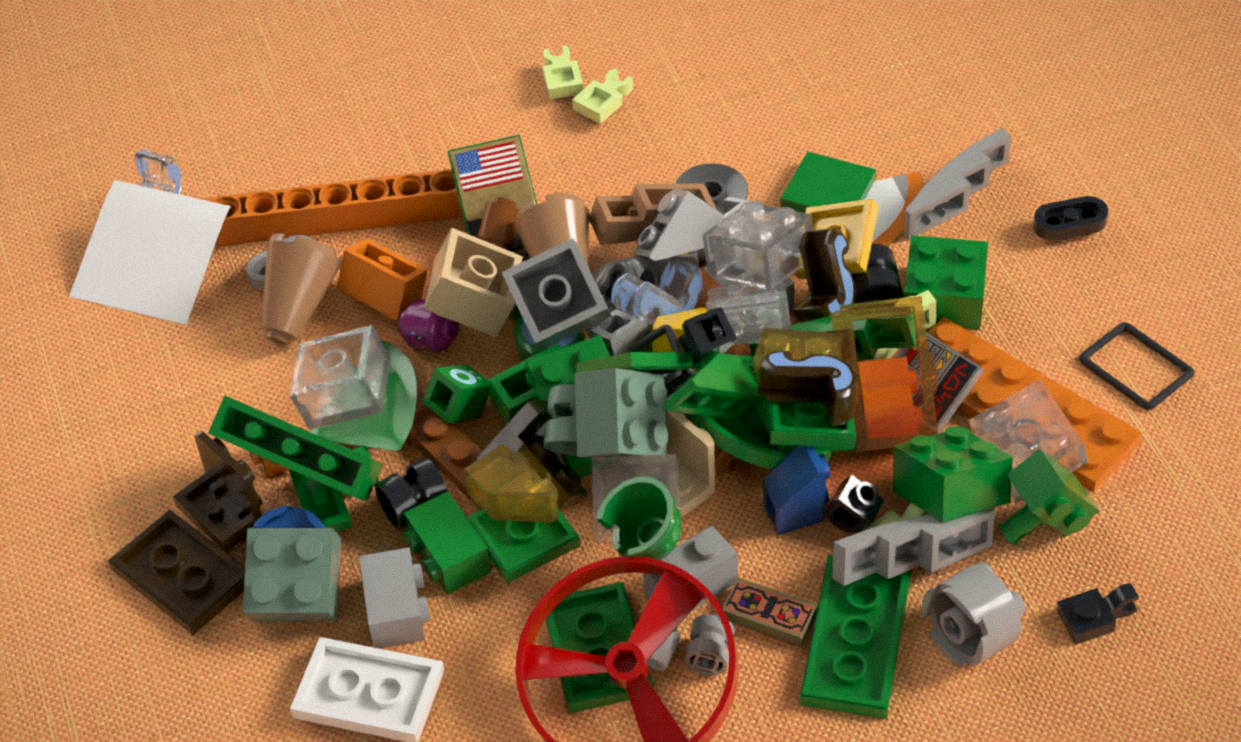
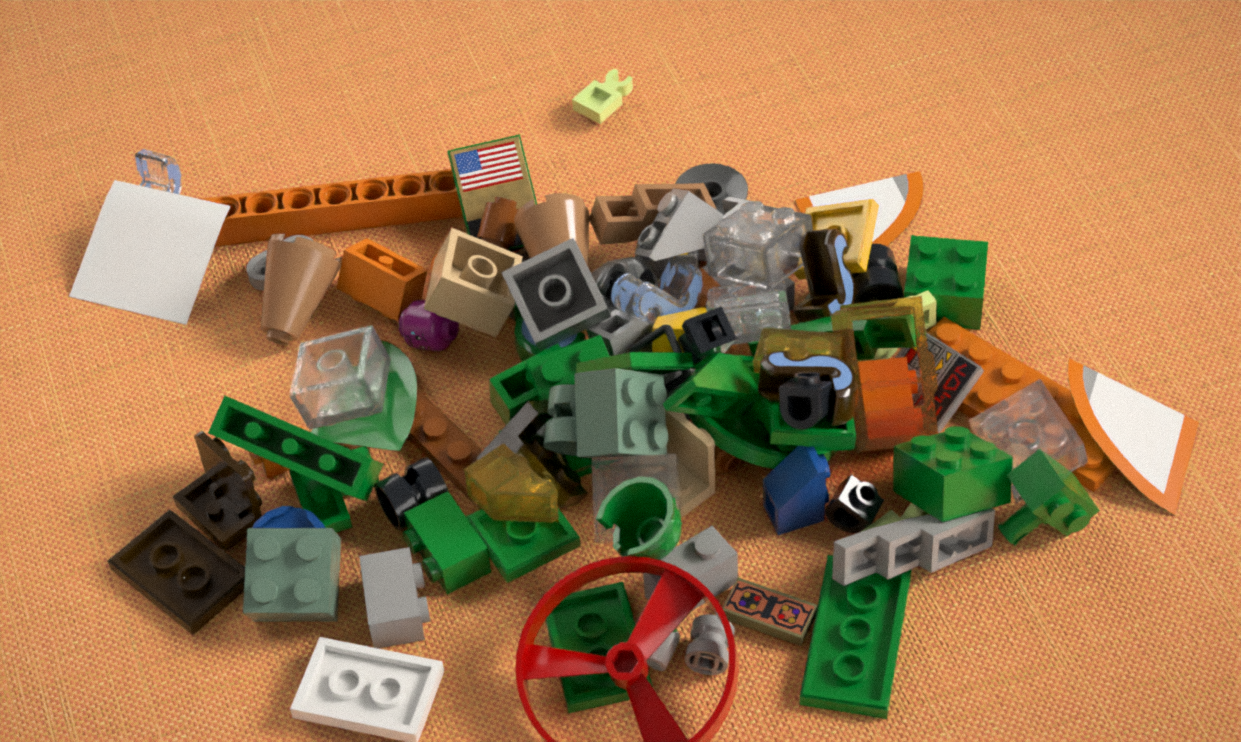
green brick [422,364,490,423] -> none
yellowish green plate [542,45,583,100] -> none
green tile [781,151,876,214] -> none
light grey slope [904,128,1011,240] -> none
light grey brick [922,562,1026,667] -> none
black plate [1033,196,1108,241] -> none
black plate [1056,583,1139,645] -> none
black piece [1079,322,1194,410] -> none
none -> black plate [779,372,832,430]
none -> sticker [1067,358,1199,516]

